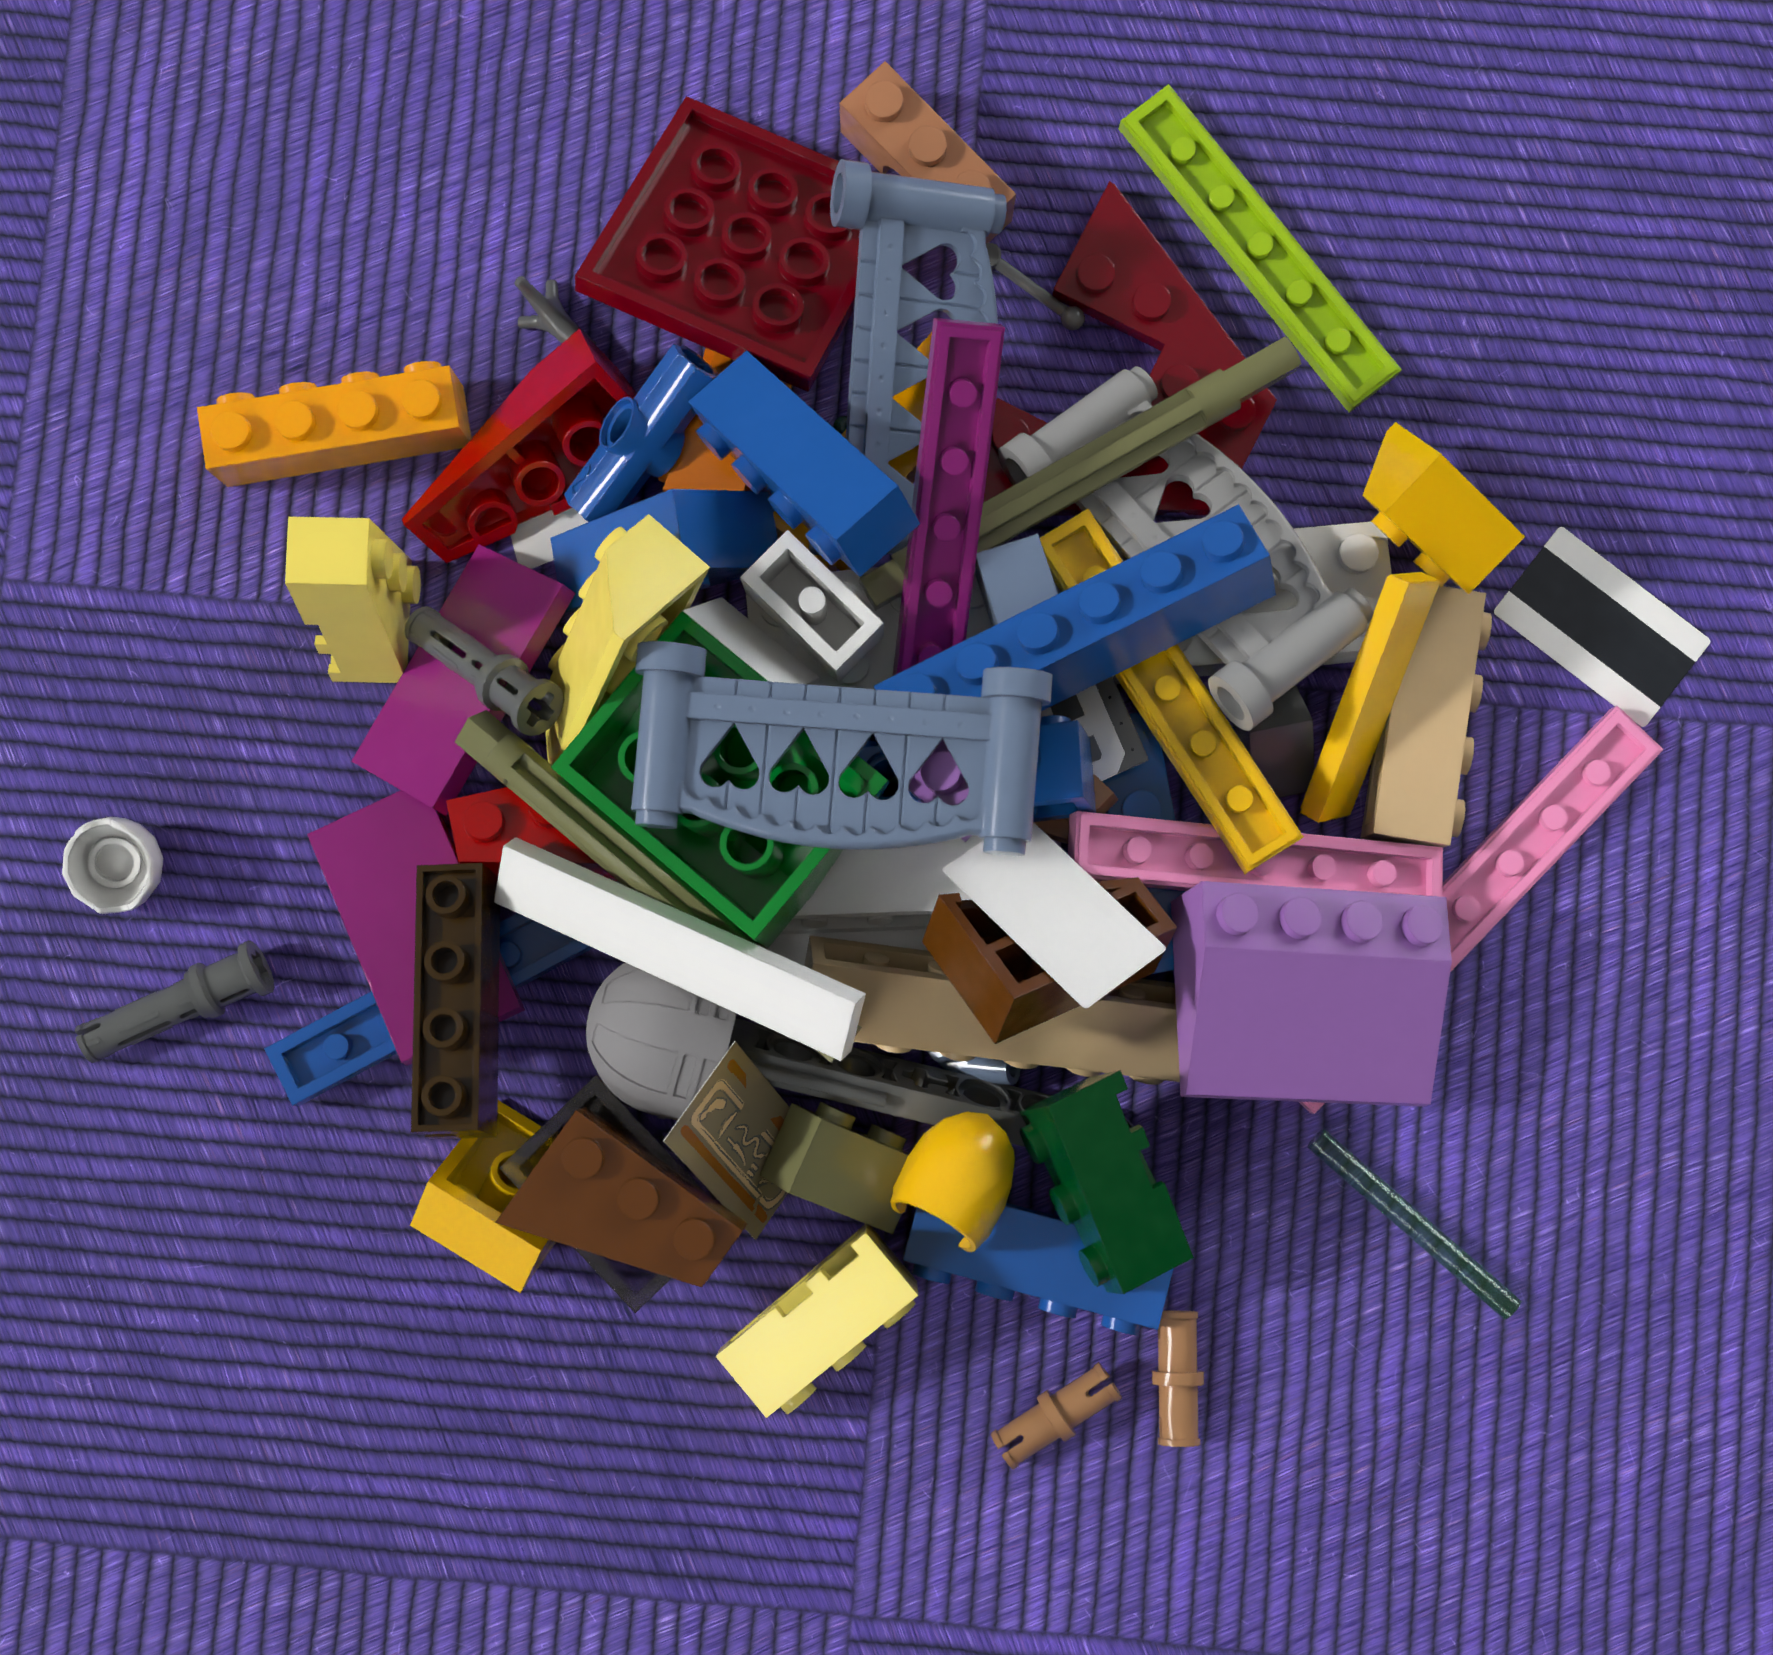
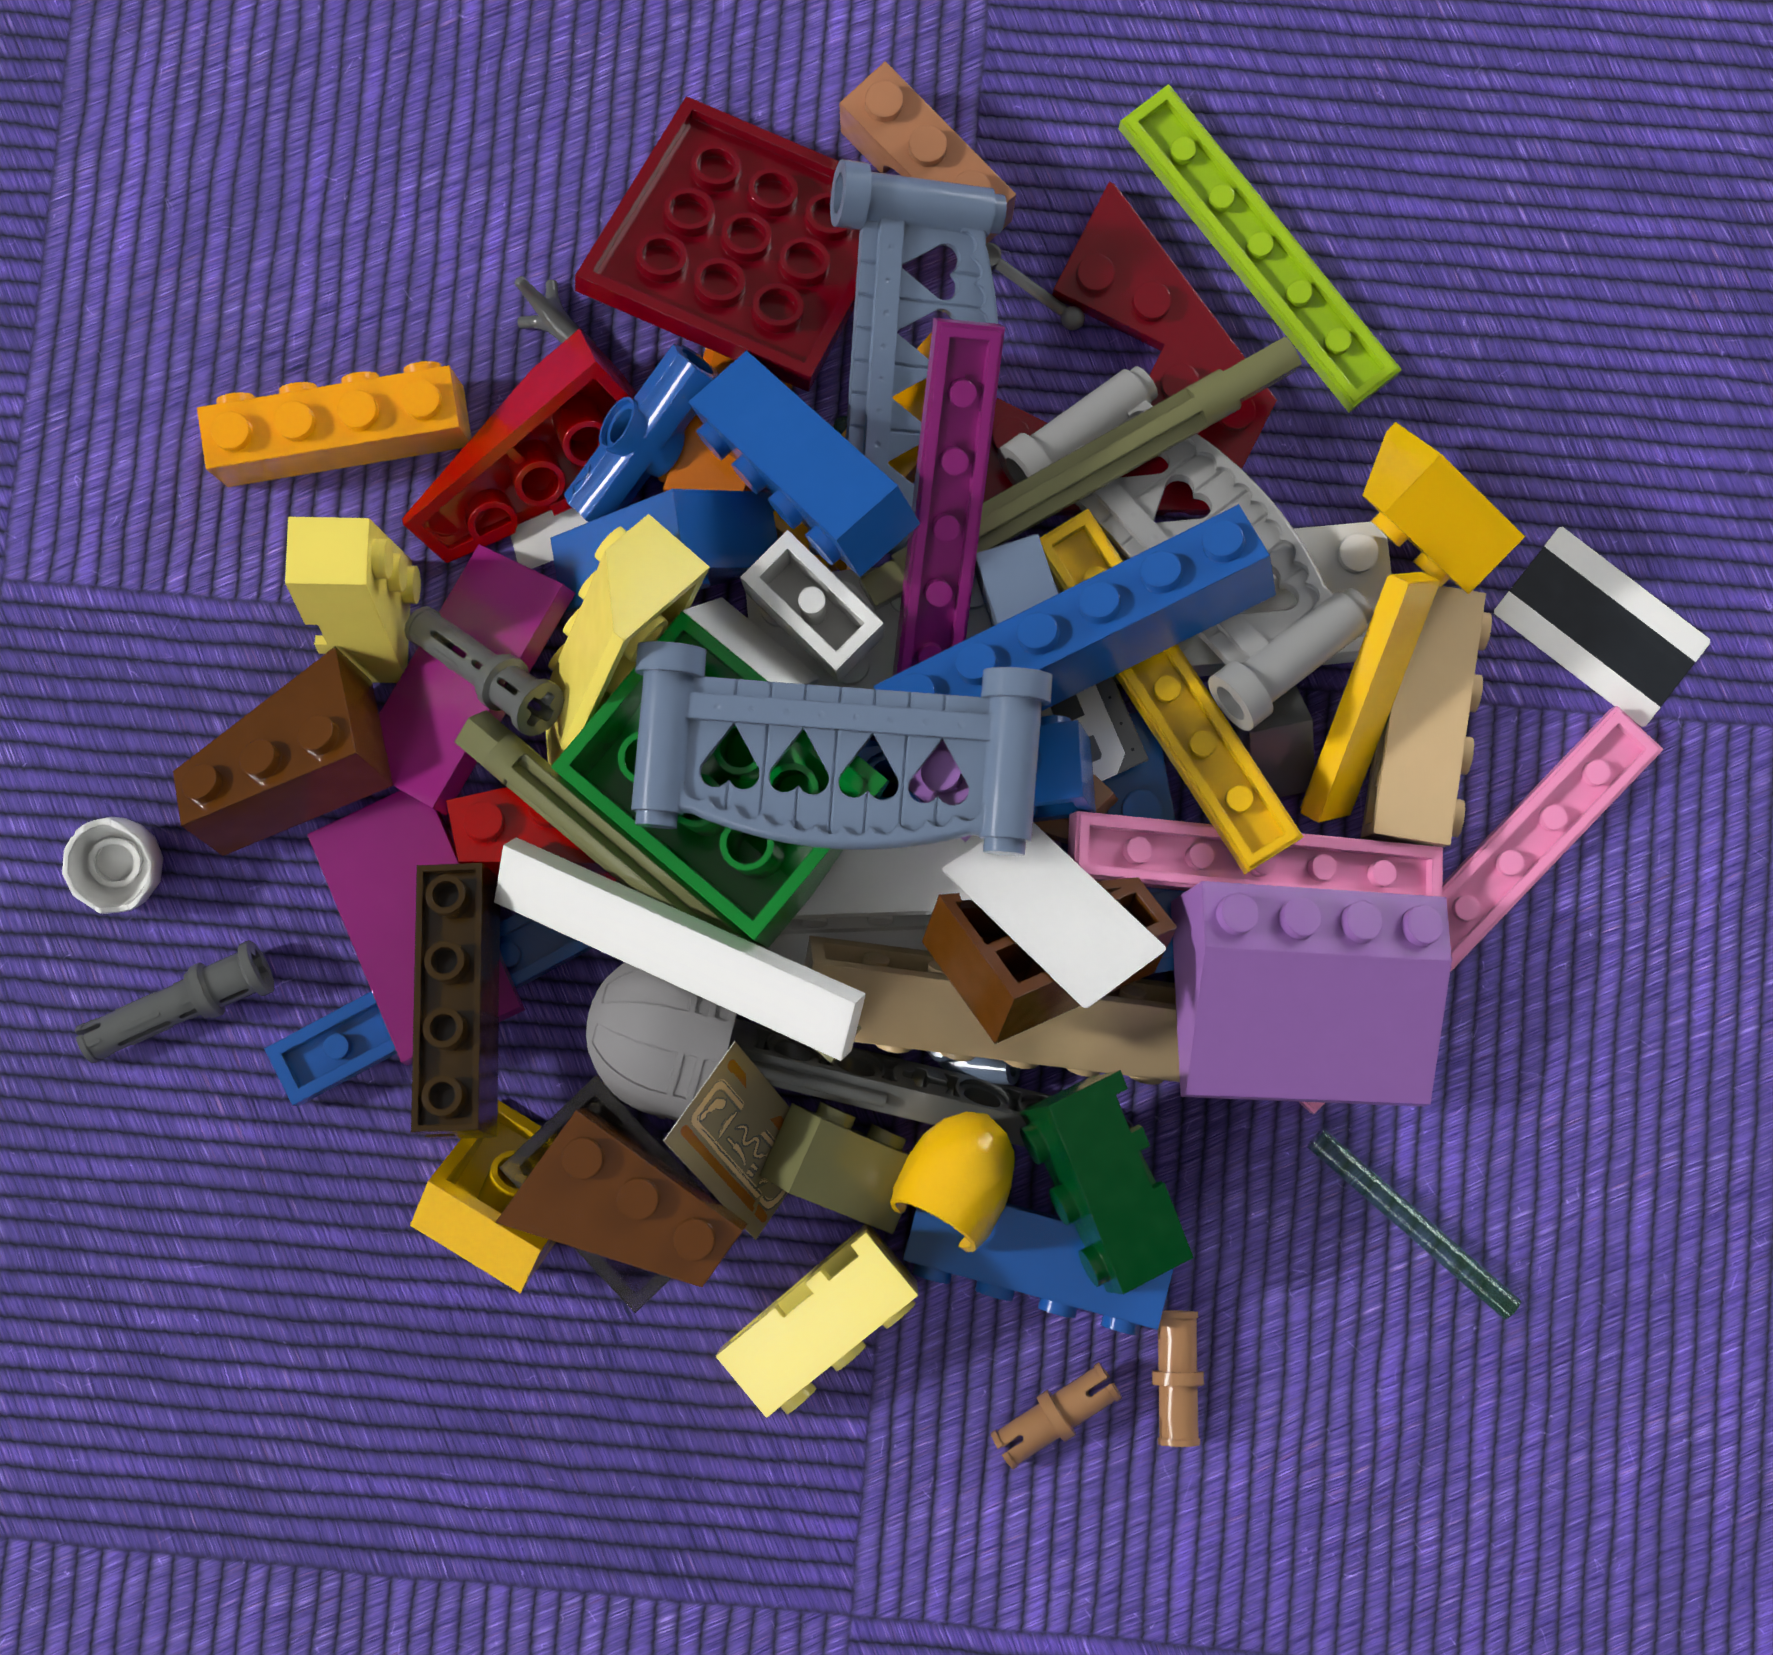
none -> reddish brown wedge [173,647,393,856]

